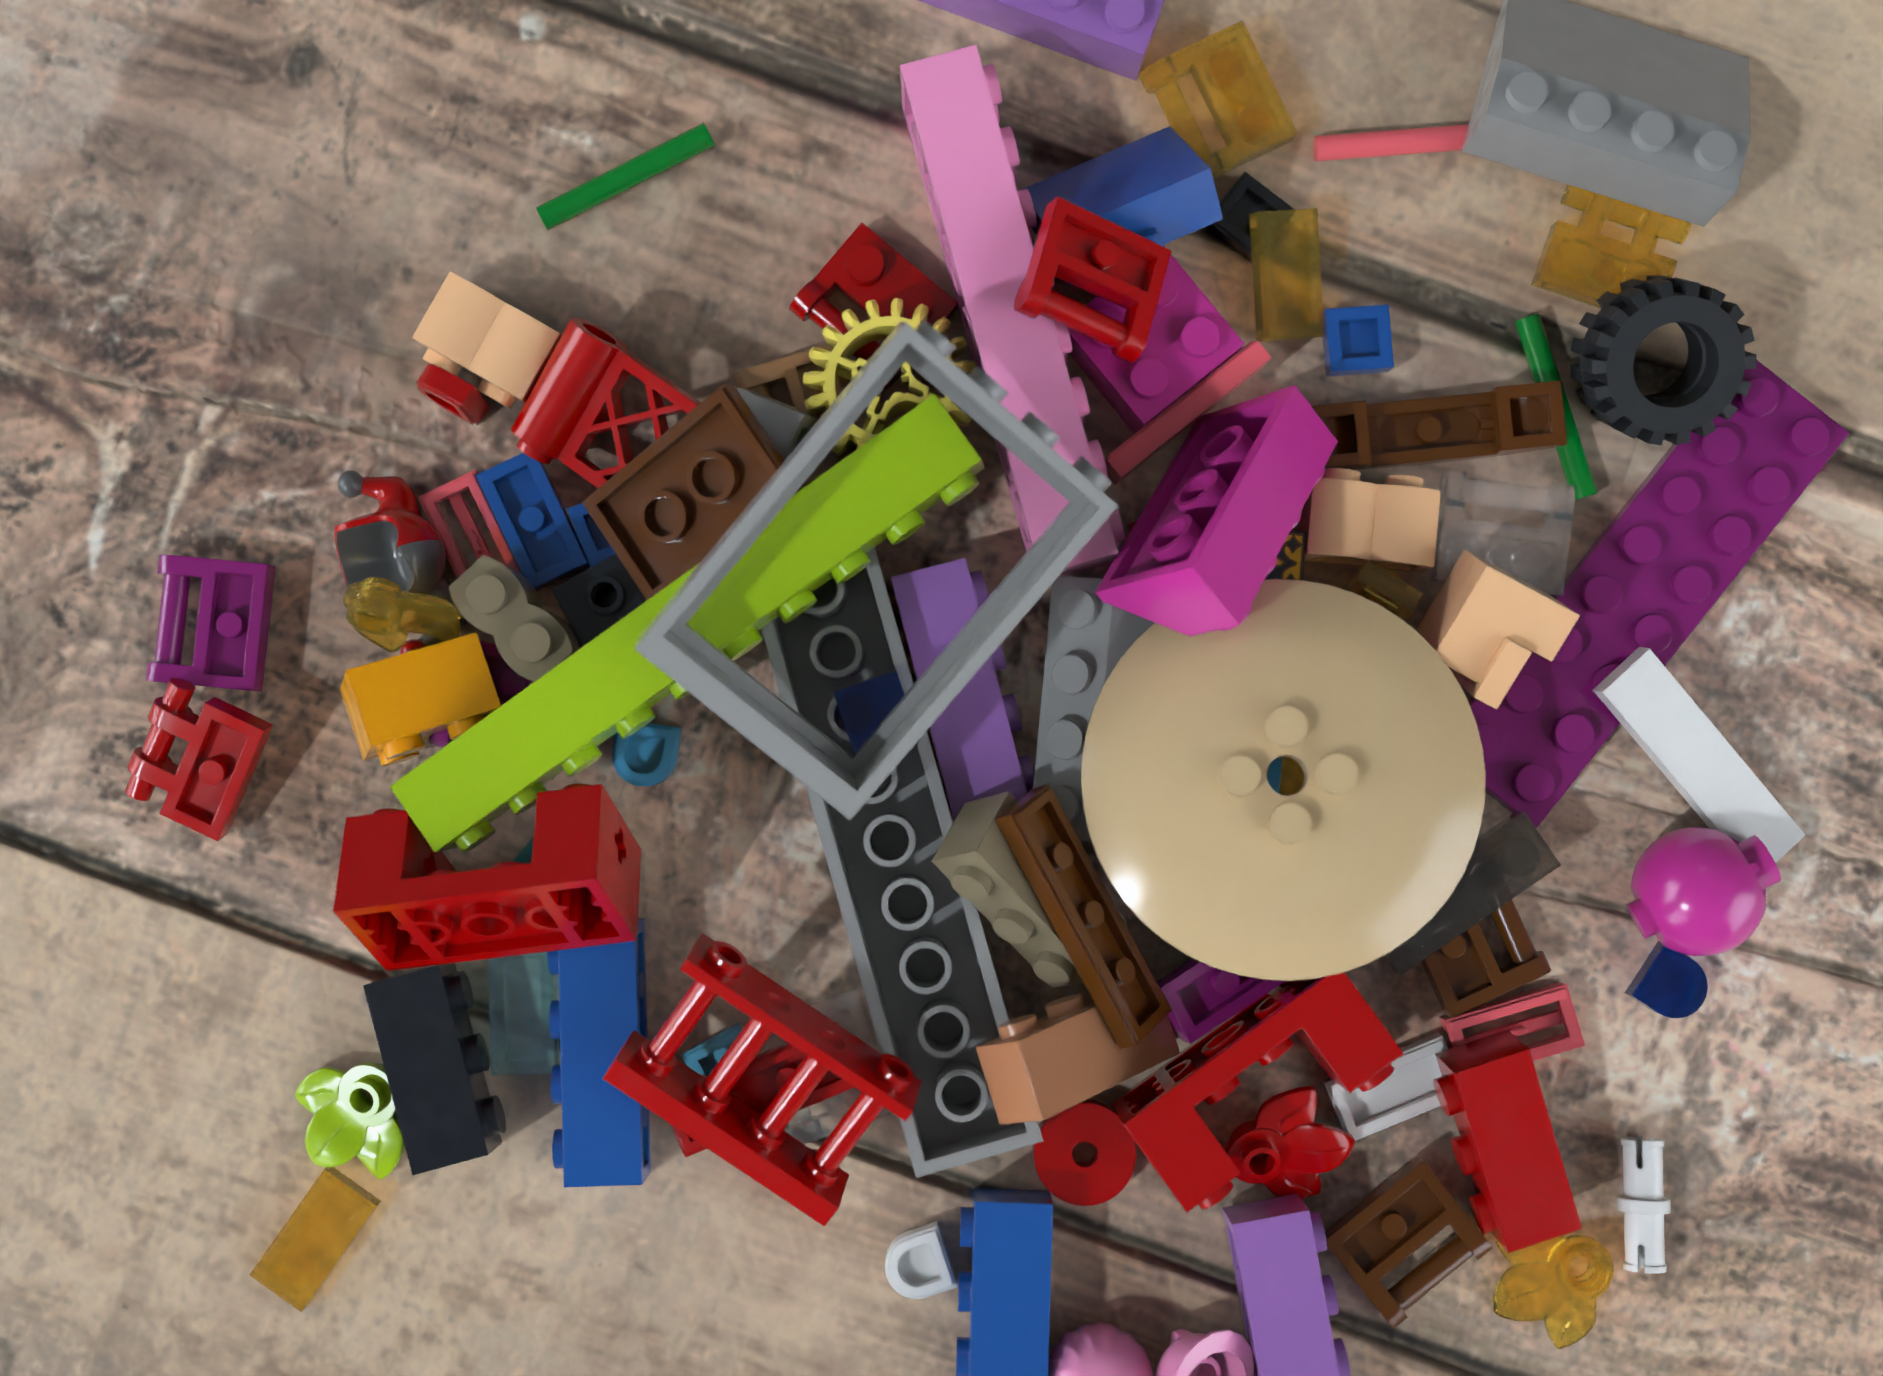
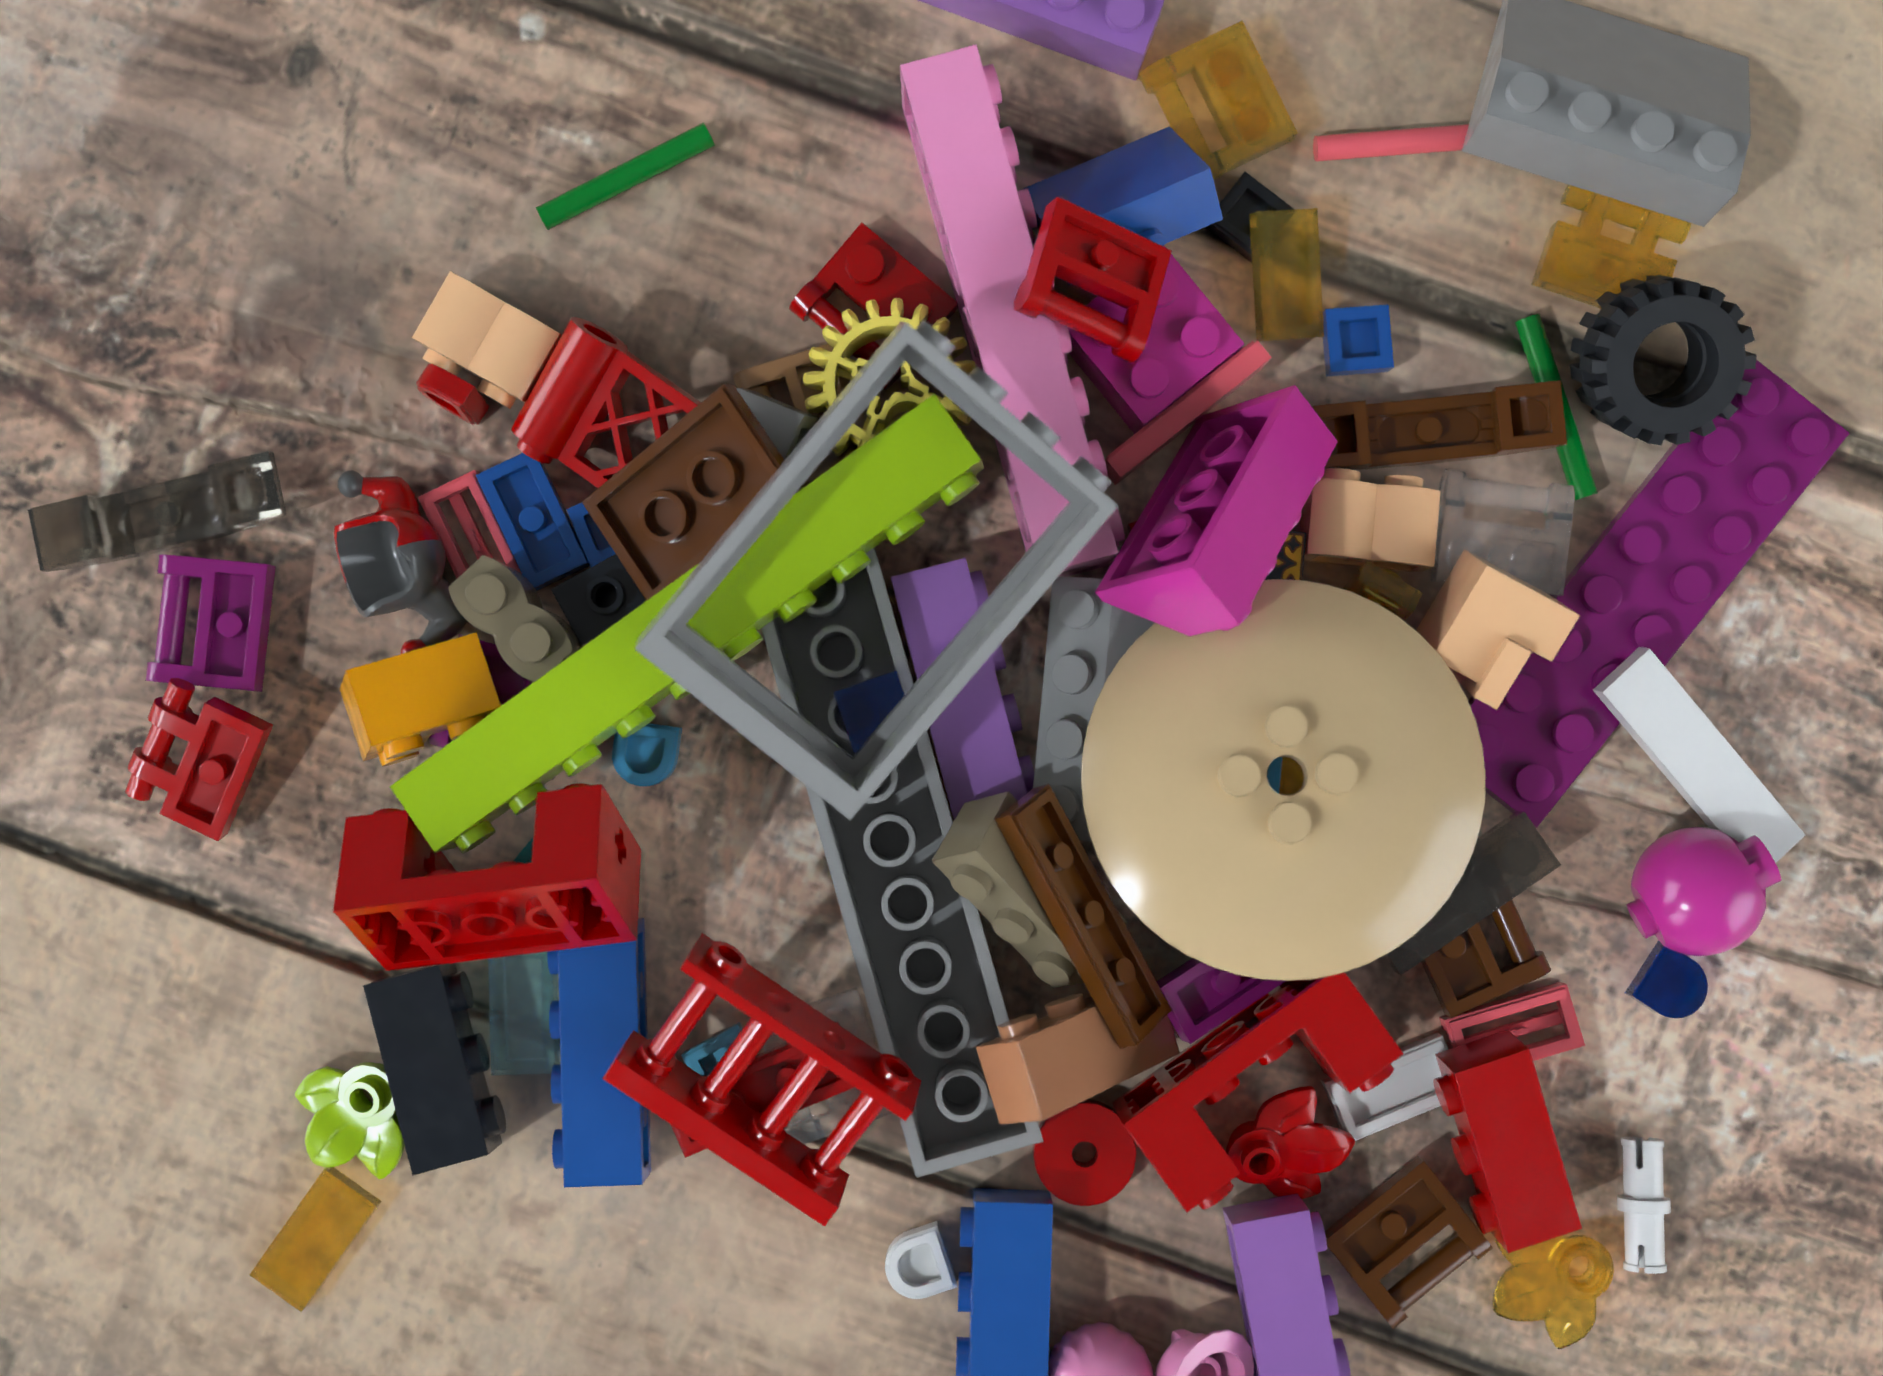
clear yellow plate [343,577,462,653] -> none
none -> clear smoke slope [28,451,287,572]

